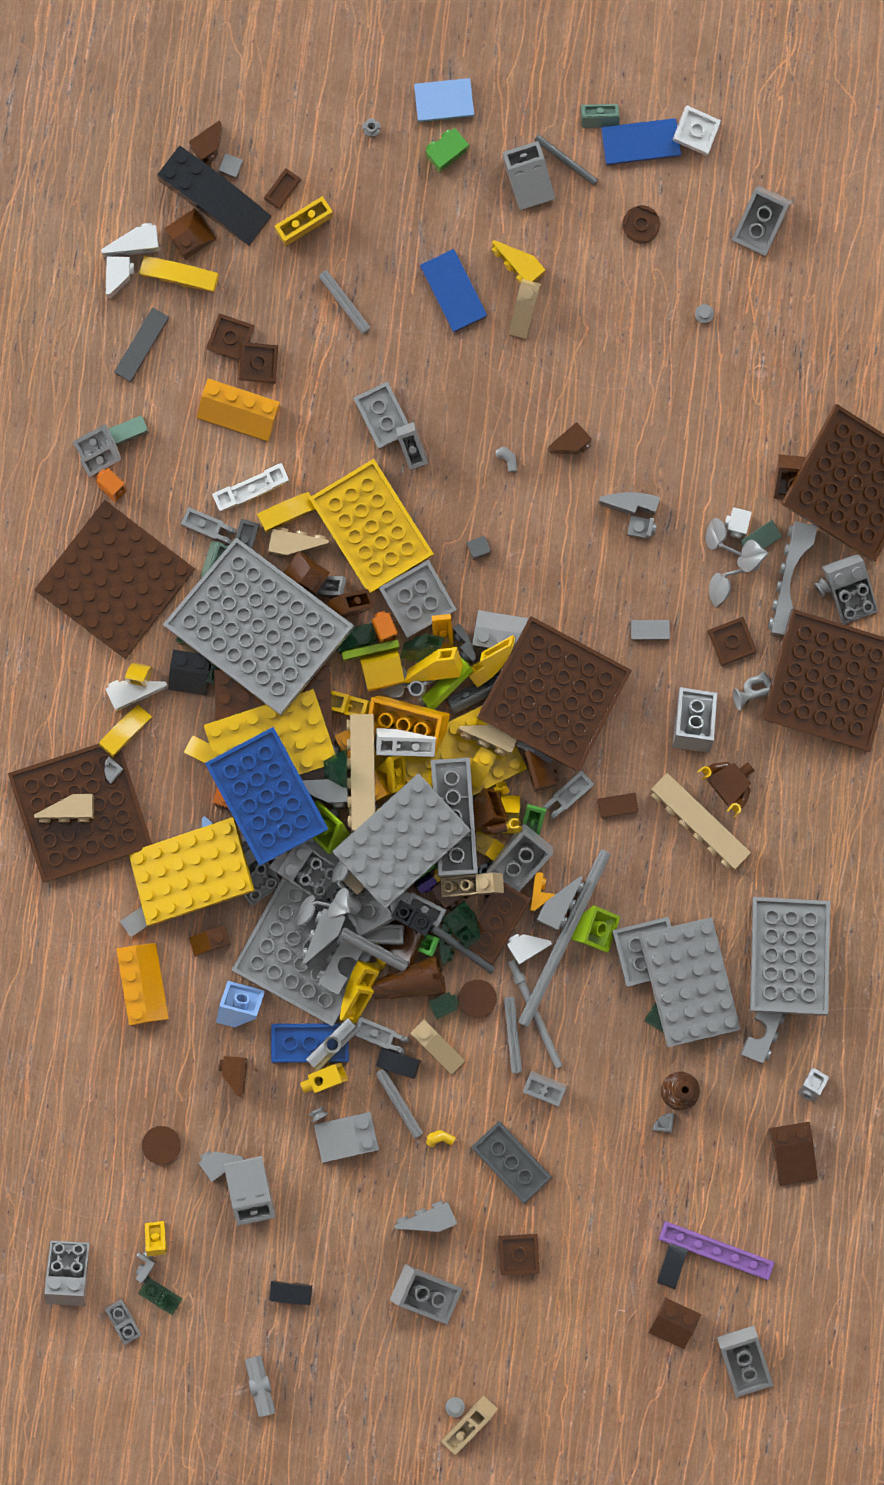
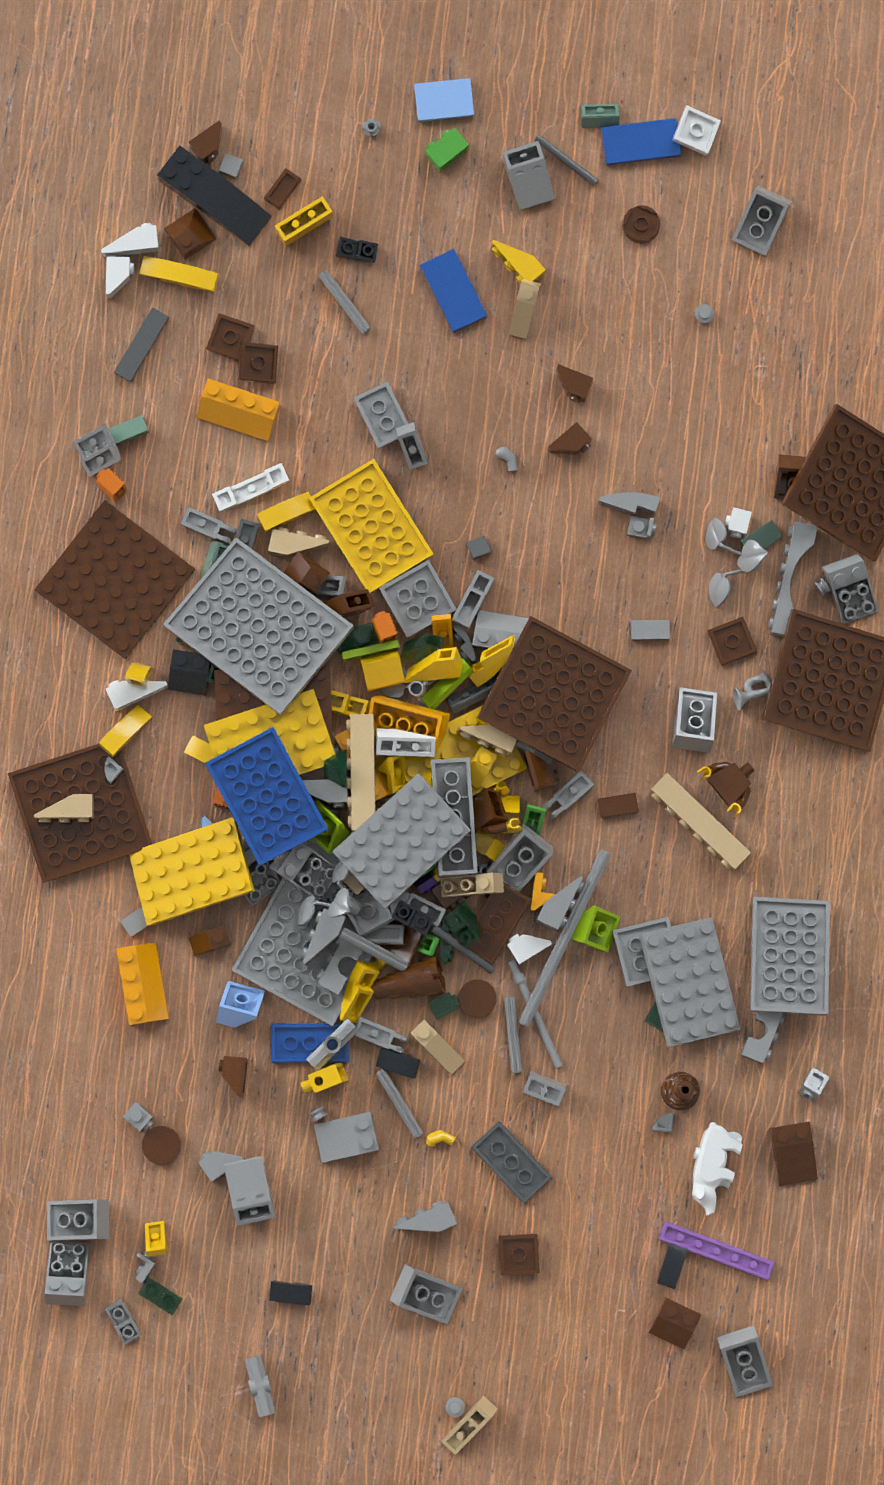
none -> light grey slope [47,1199,109,1240]
none -> light grey bracket [123,1102,153,1132]
none -> black slope [336,237,378,263]
none -> light grey slope [452,570,495,628]
none -> reddish brown slope [556,364,593,403]
none -> white animal [692,1122,742,1215]

